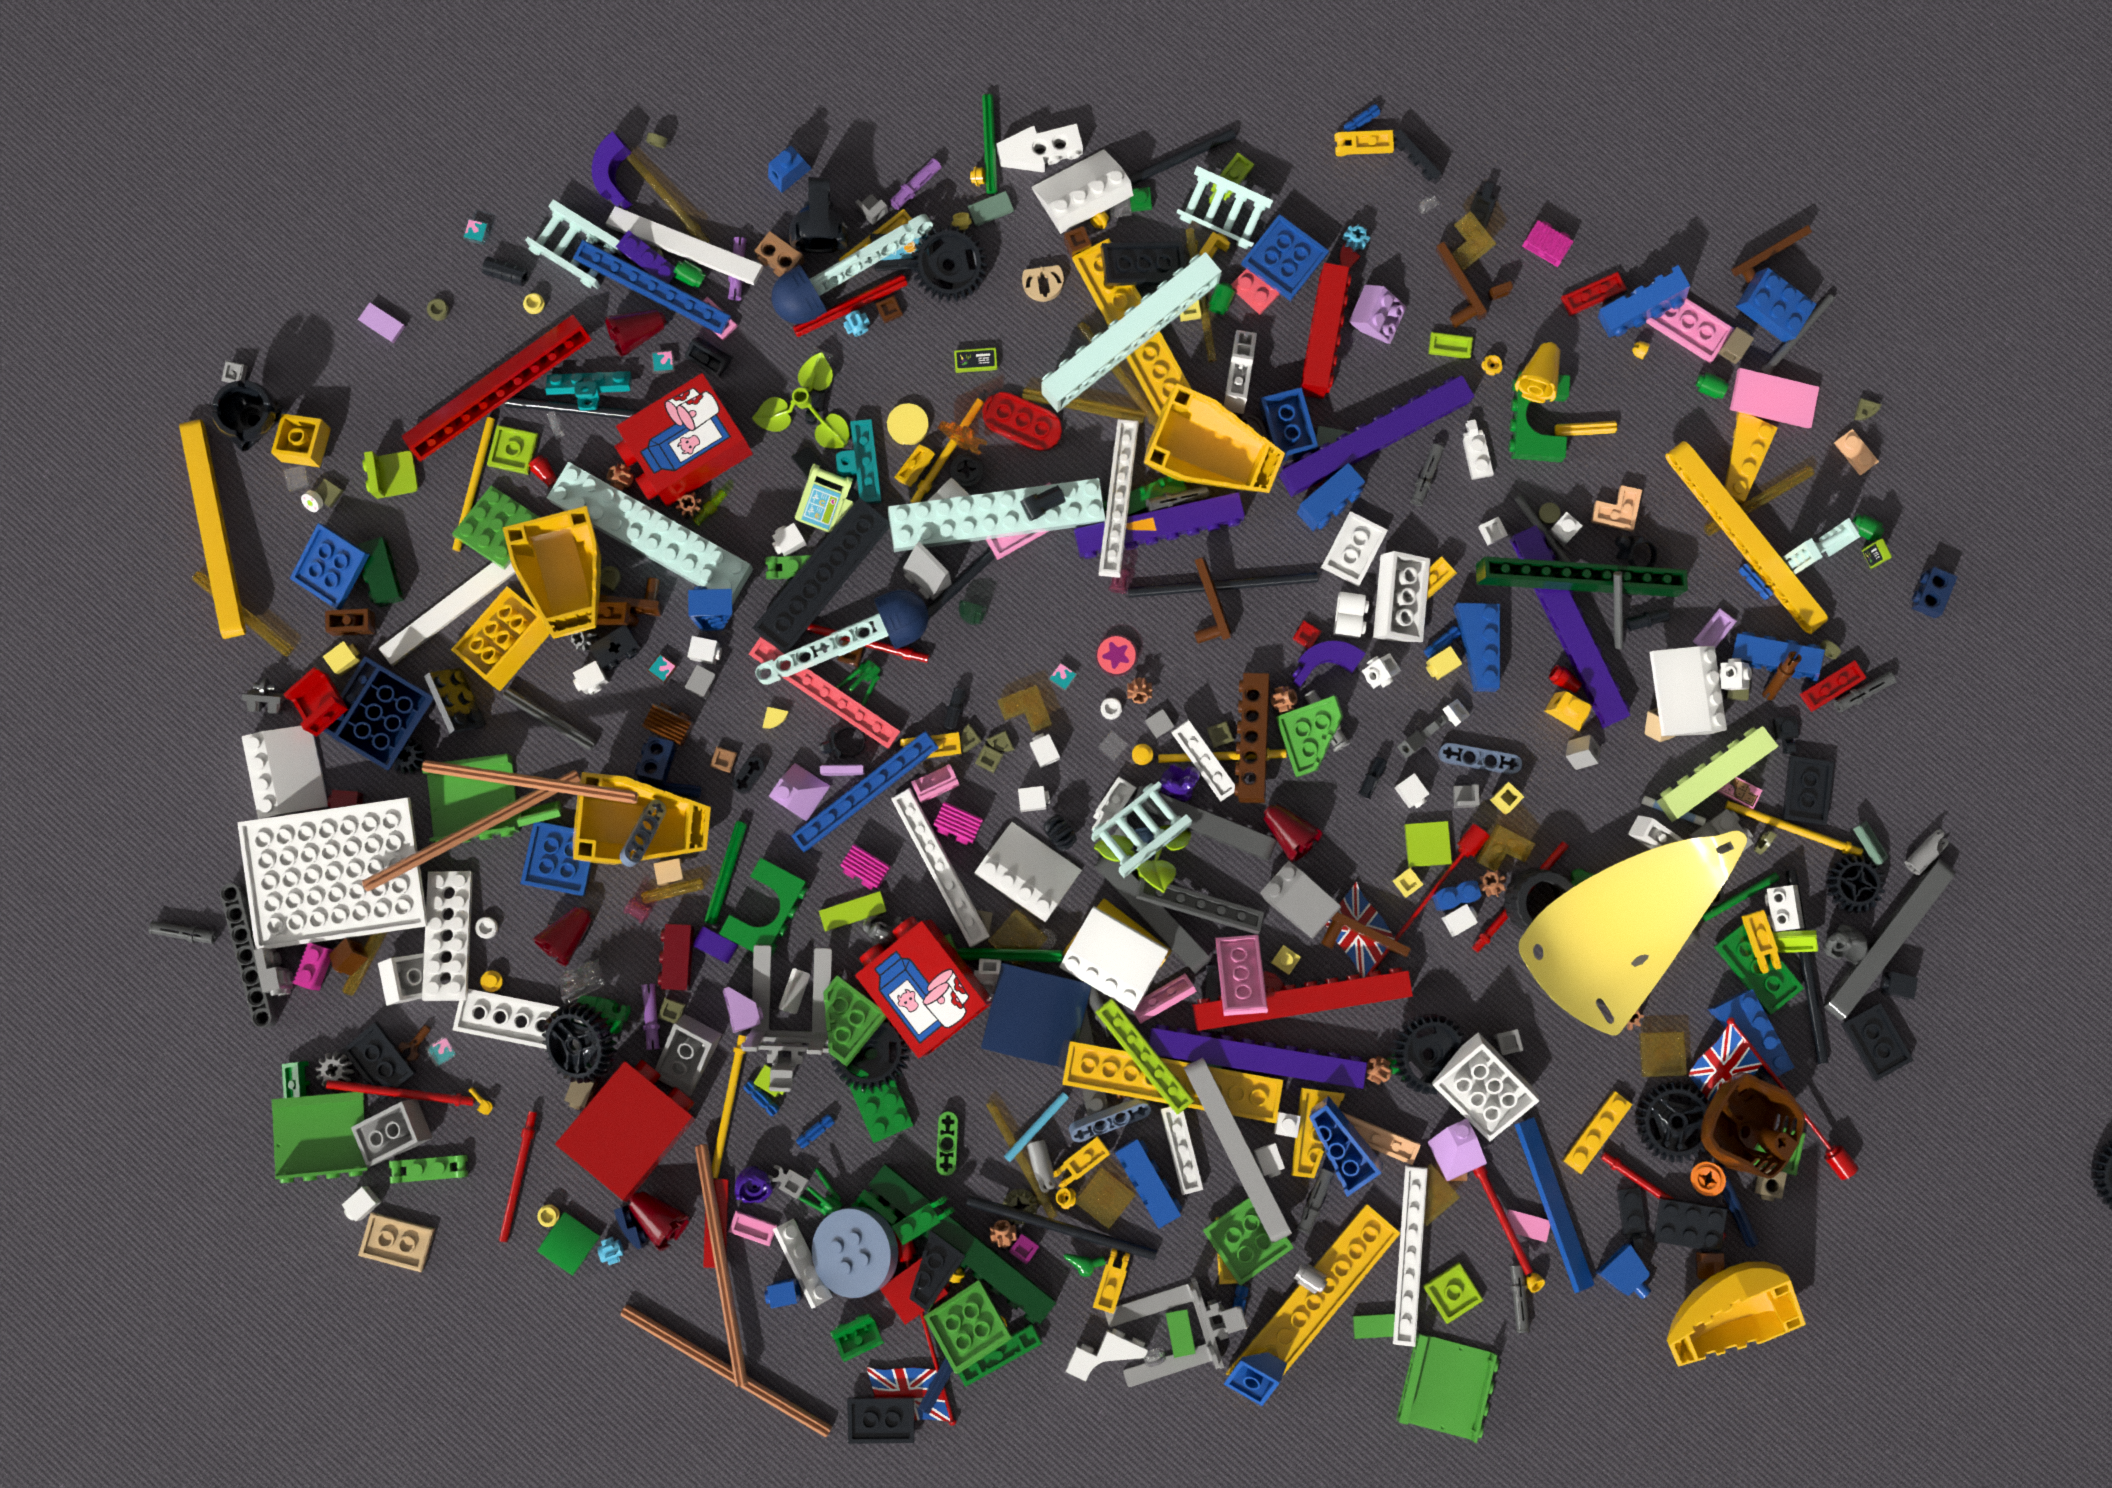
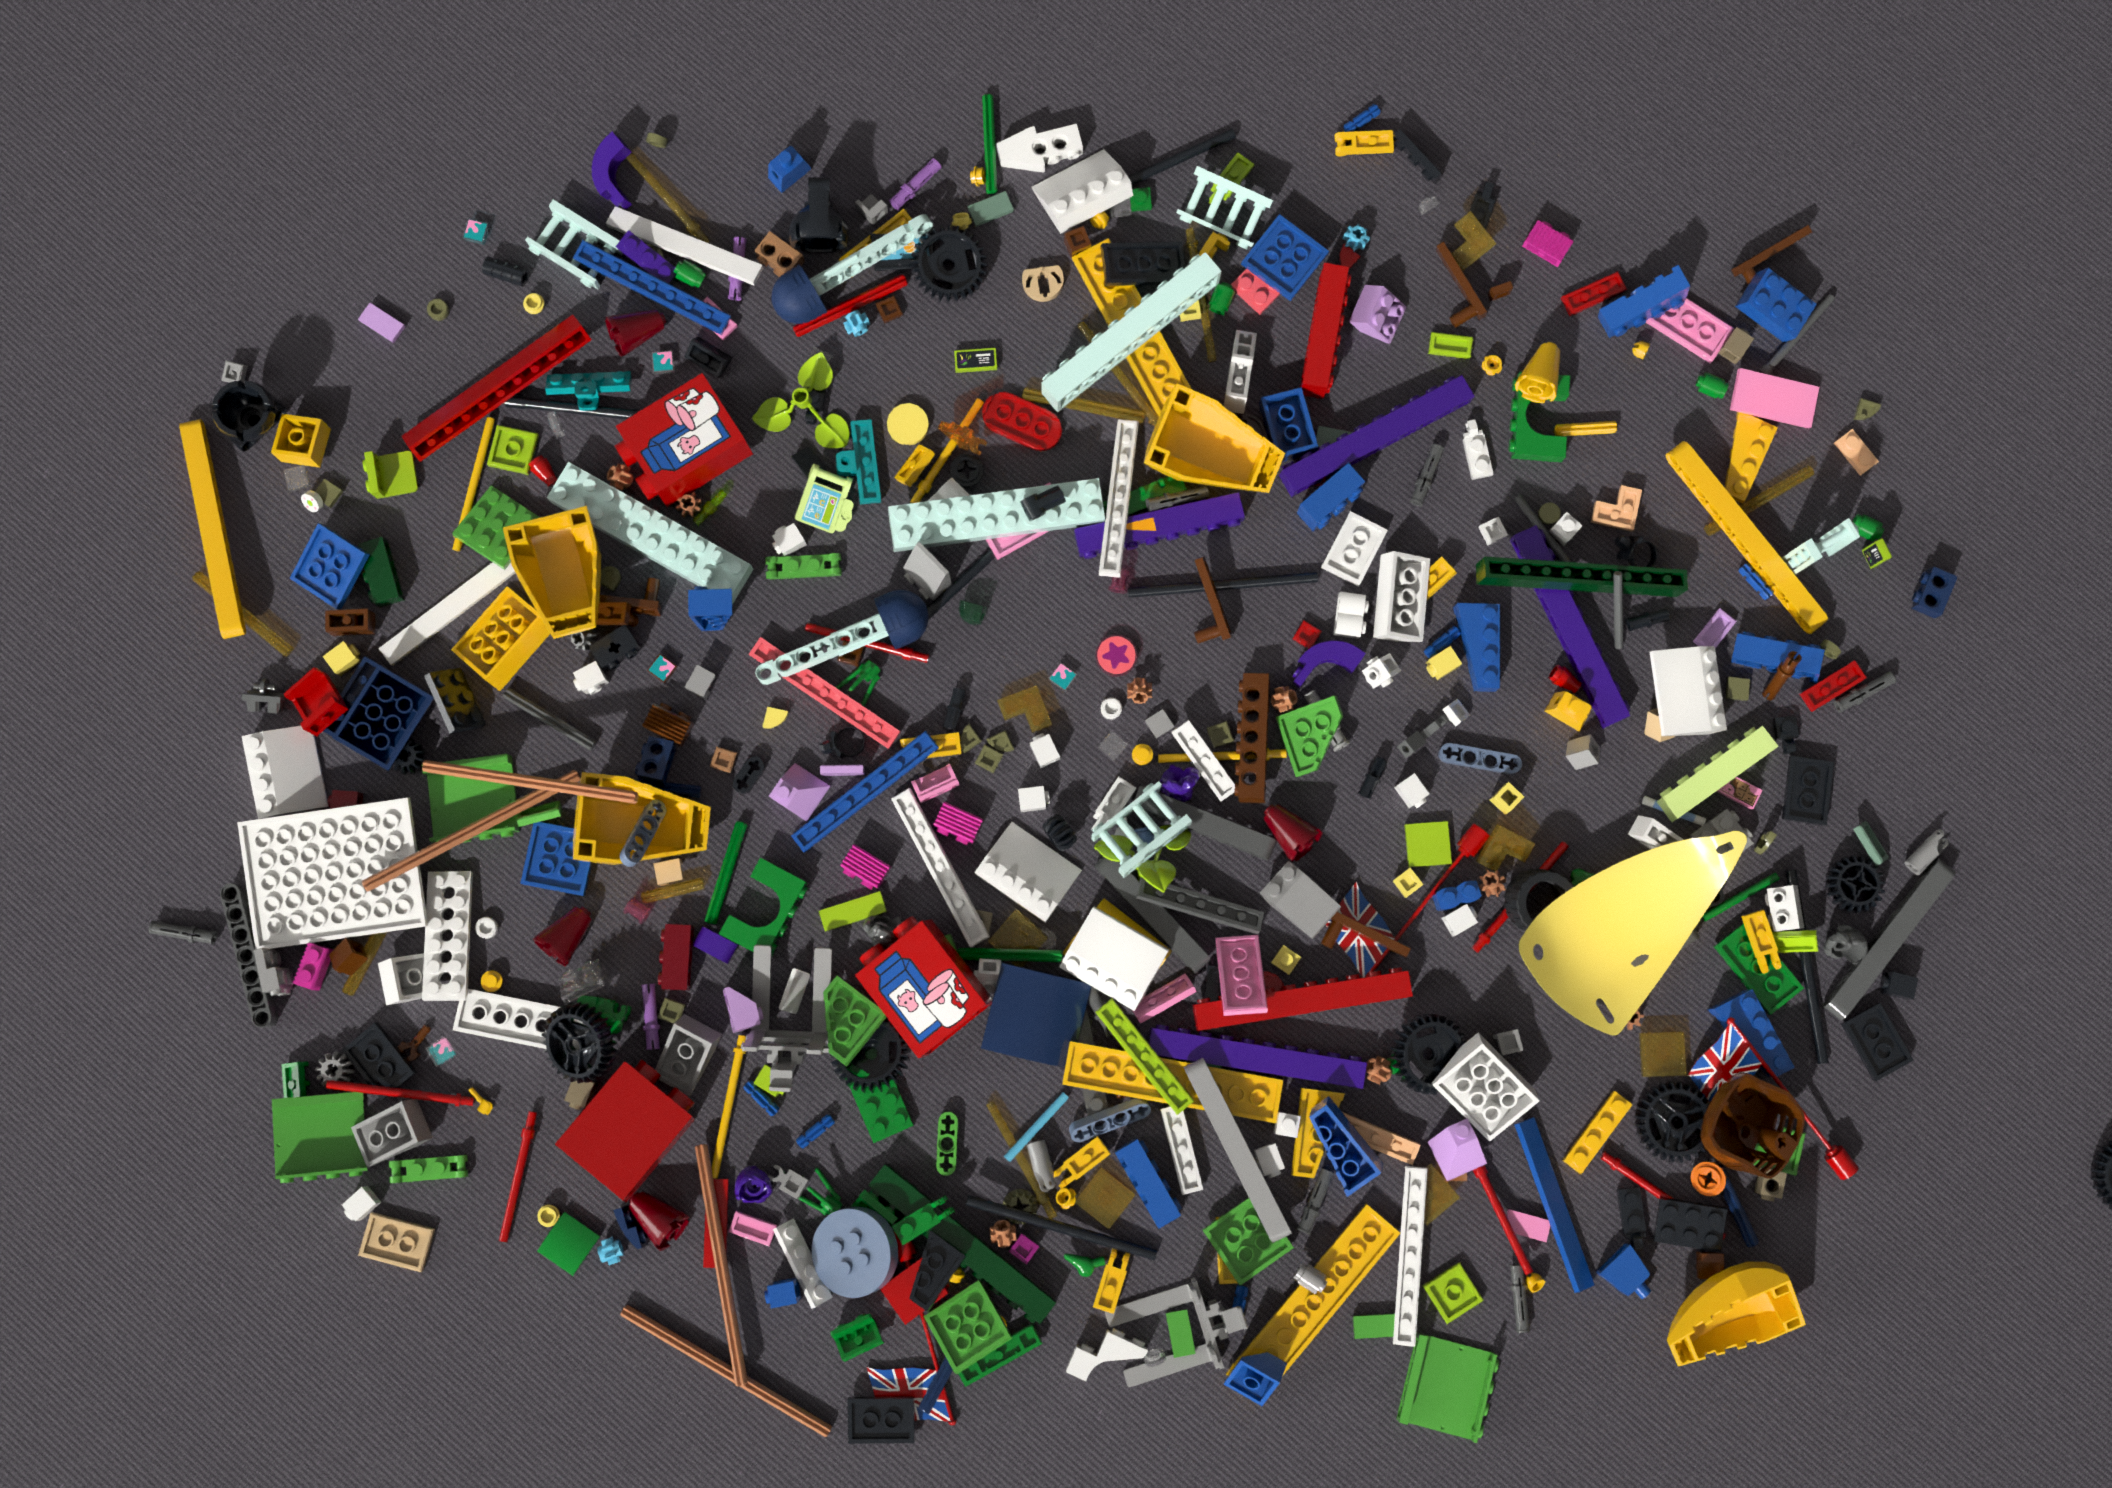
white brick [687,636,722,665] -> none
black plate [752,497,890,654] -> none
light grey panel [1453,784,1480,808] -> none
white brick [1718,658,1752,690] -> none
yellow bar [1725,801,1863,857] -> none

